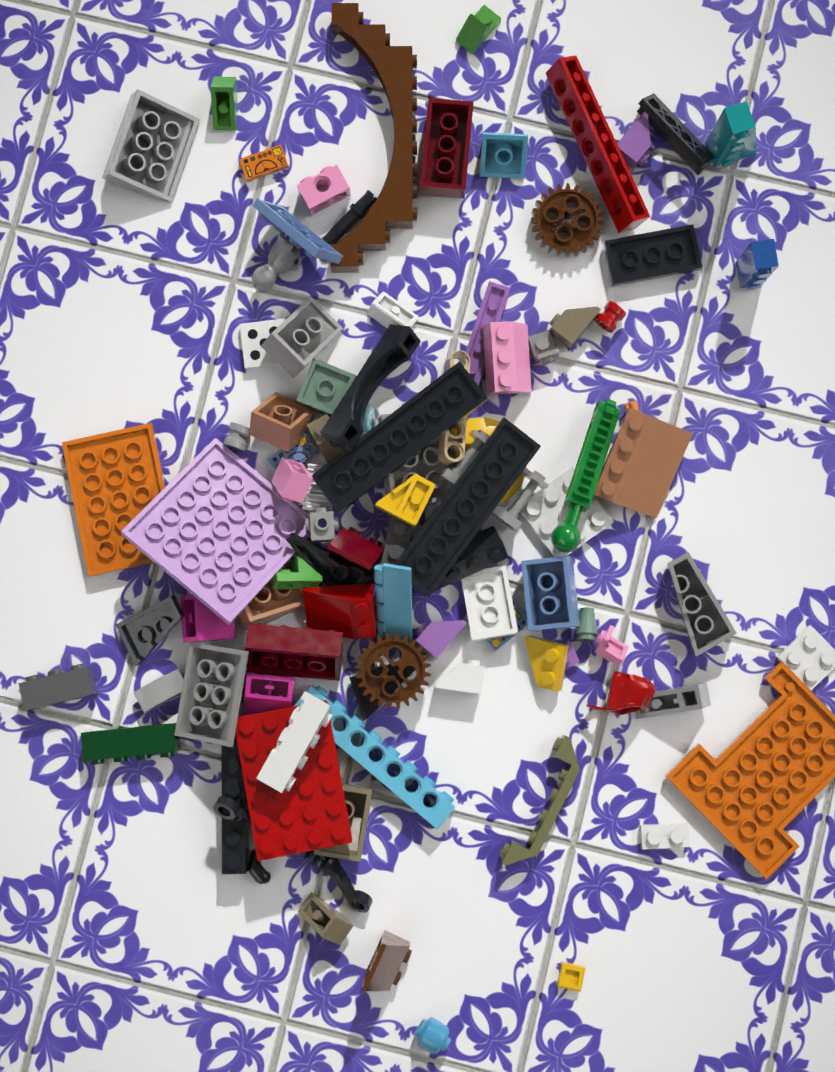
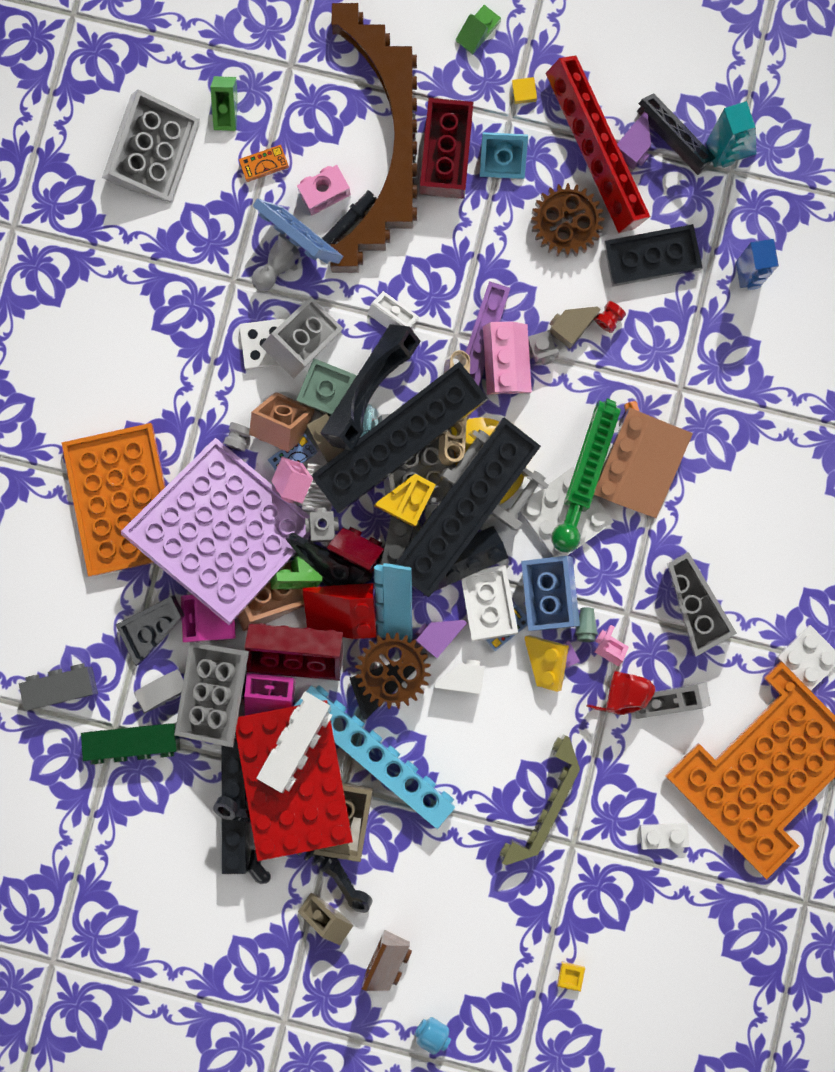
none -> yellow tile [512,77,537,104]

